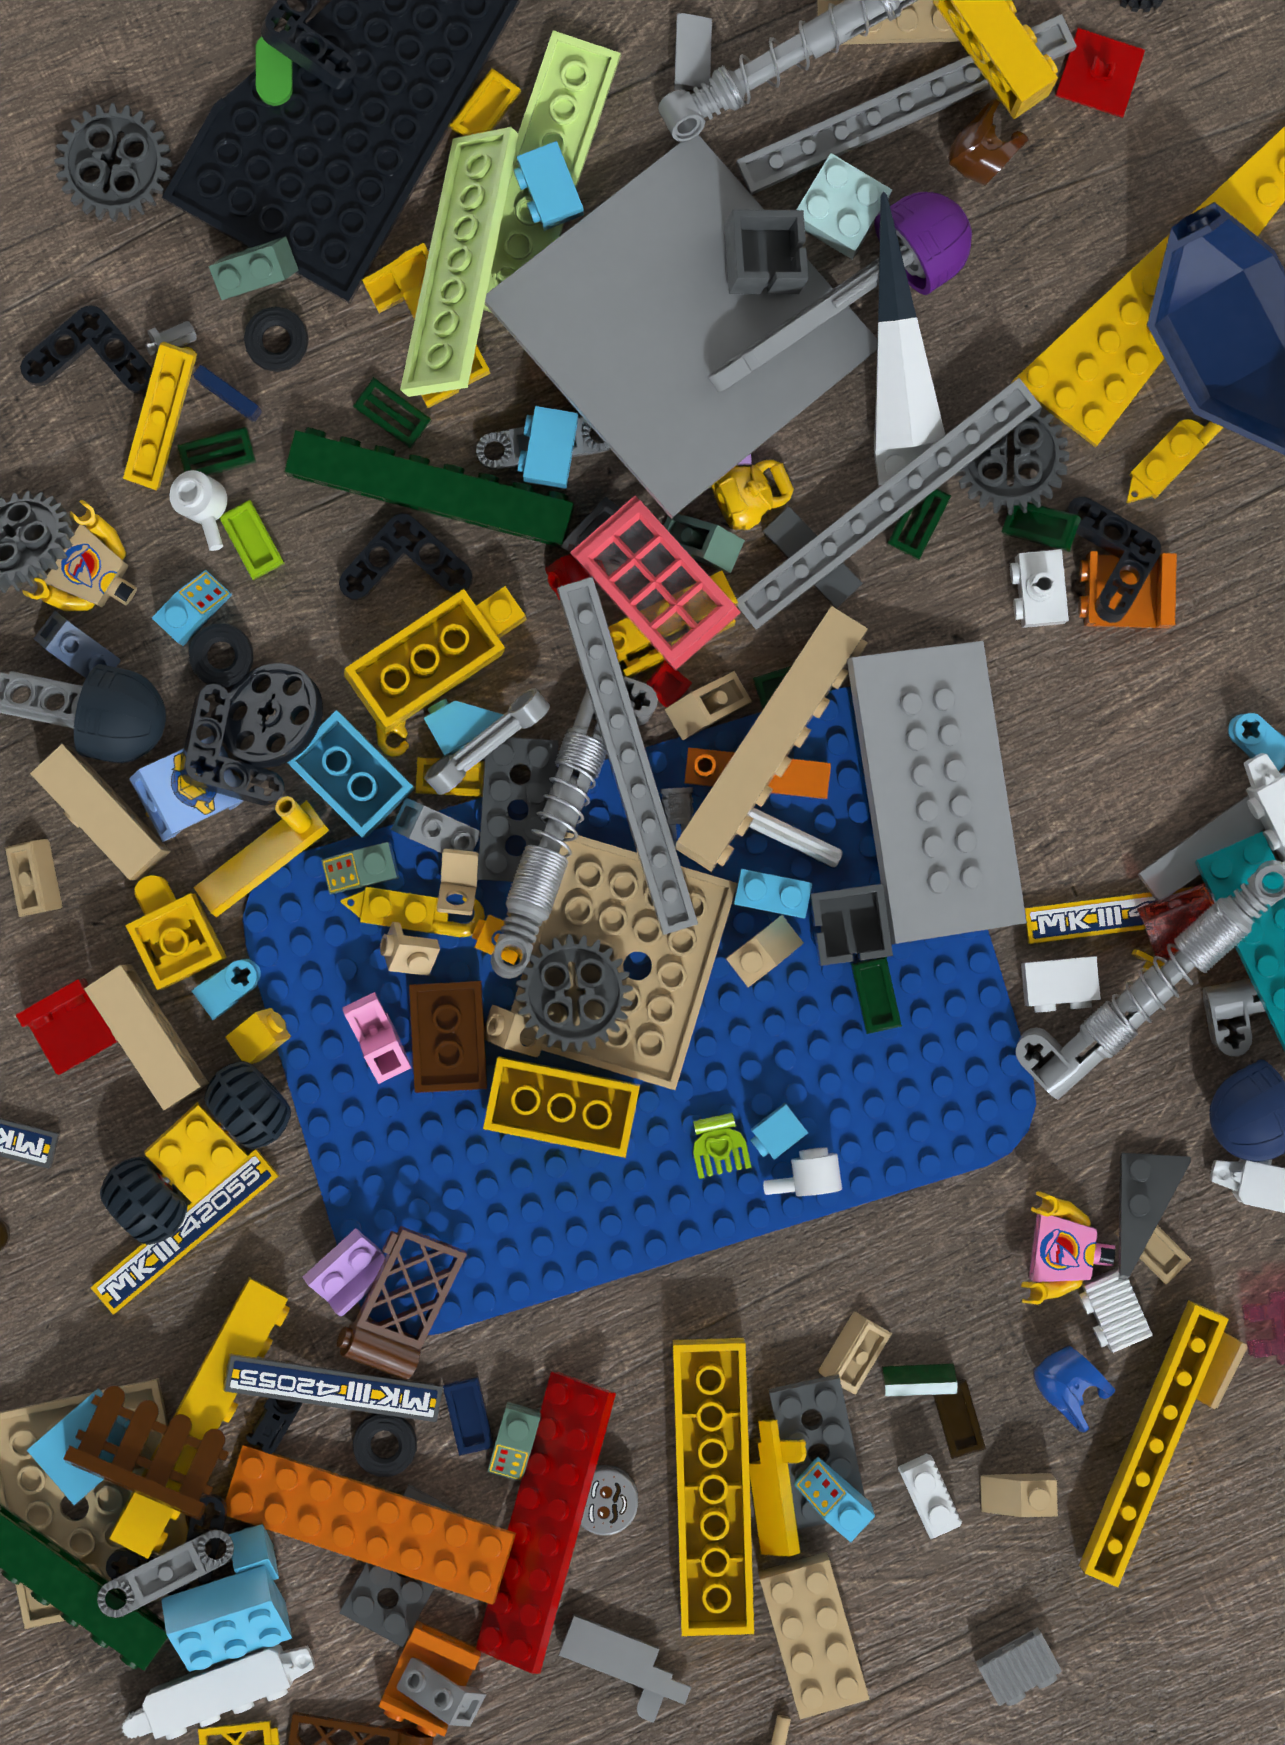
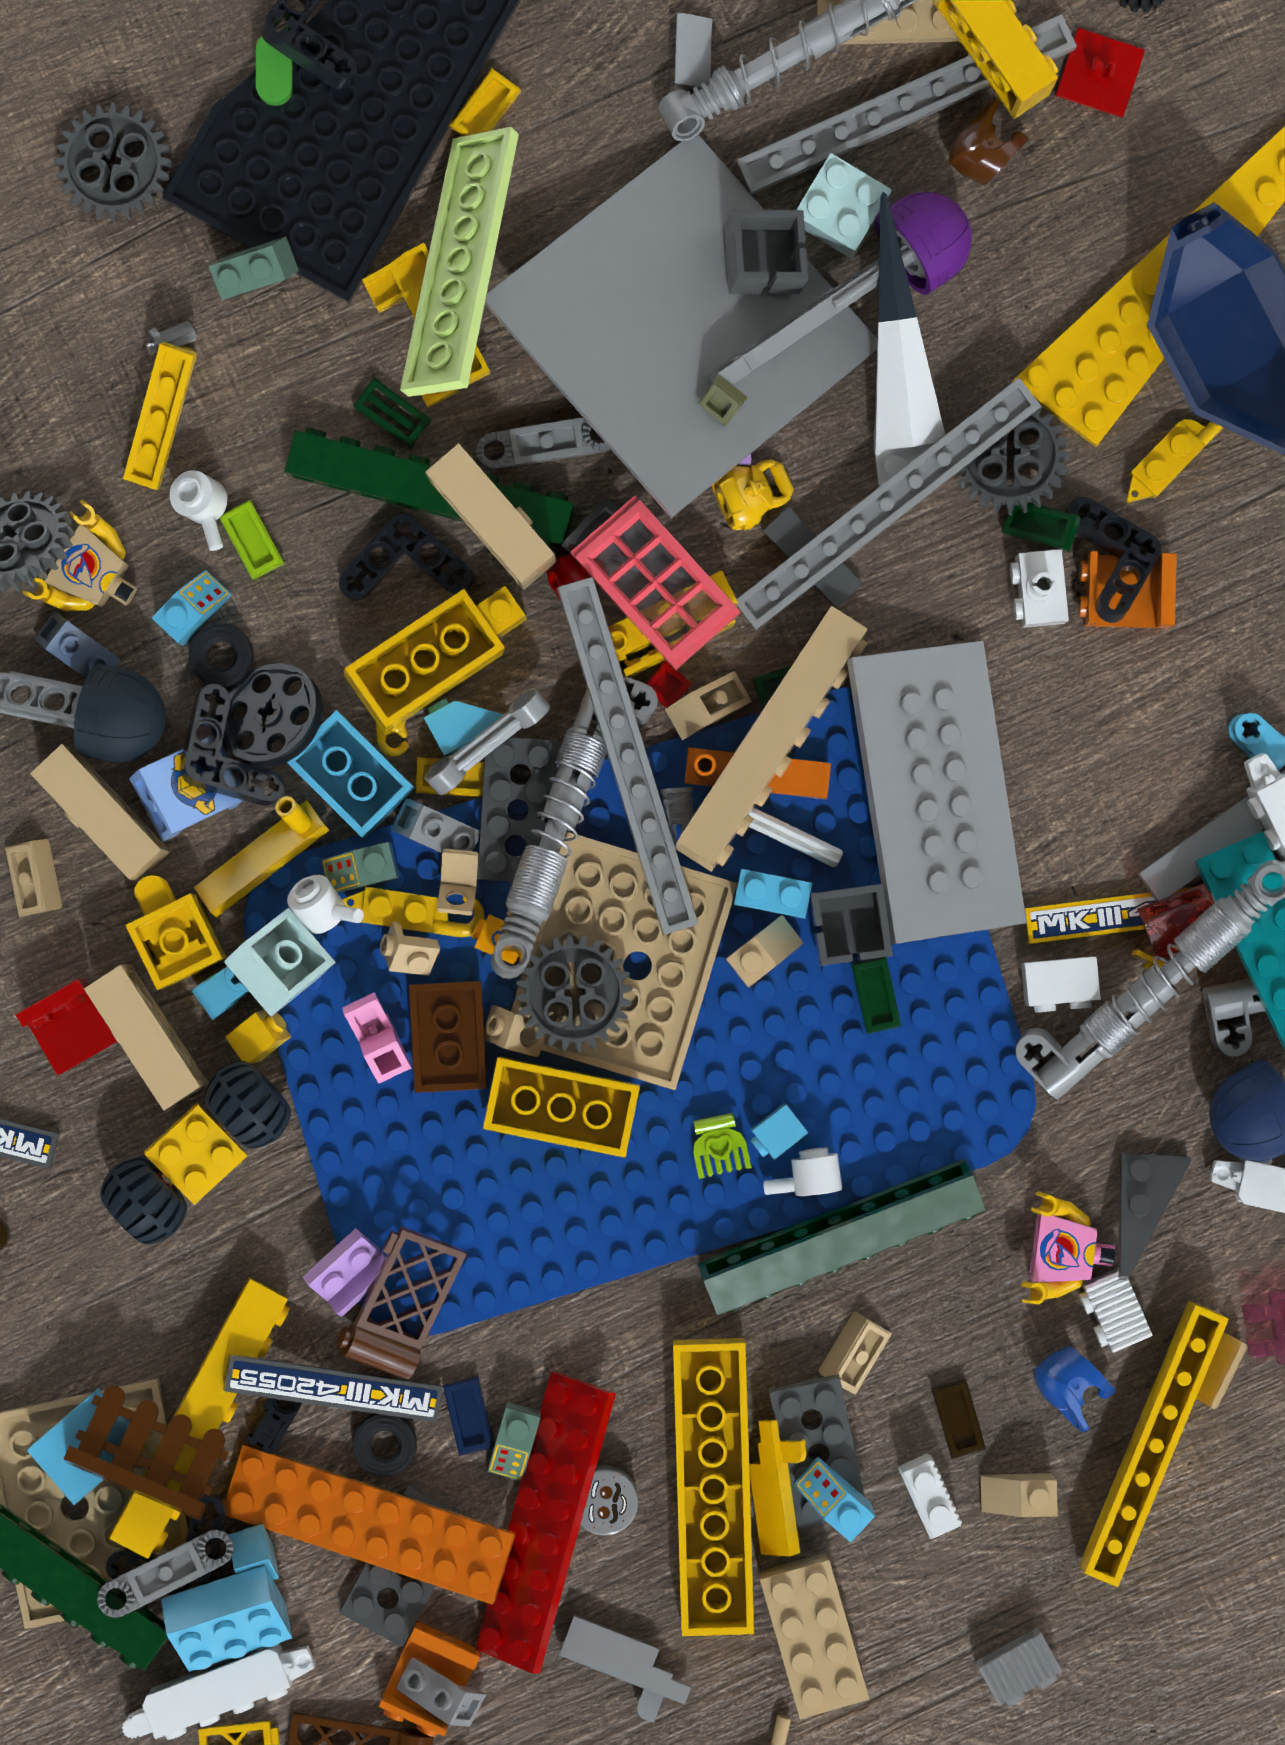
black beam [20,305,153,394] -> none
tile [90,1148,280,1315] -> none
dark green tile [177,427,257,476] -> none
dark blue tile [193,364,262,422] -> none
black tyre [244,307,309,372] -> none
yellowish green plate [483,30,621,313] -> none
medium azure brick [513,141,584,231] -> none
medium azure brick [518,406,578,489] -> none
sand green slope [664,514,745,573] -> none
dark green tile [882,1363,957,1397] -> none
dark green tile [887,489,951,561] -> none
tan tile [1114,1225,1191,1284] -> none
none -> light aqua brick [224,908,336,1017]
none -> white piece [287,875,364,934]
none -> tan brick [426,443,556,590]
none -> brick [697,1159,986,1316]
none -> olive tile [698,375,748,426]

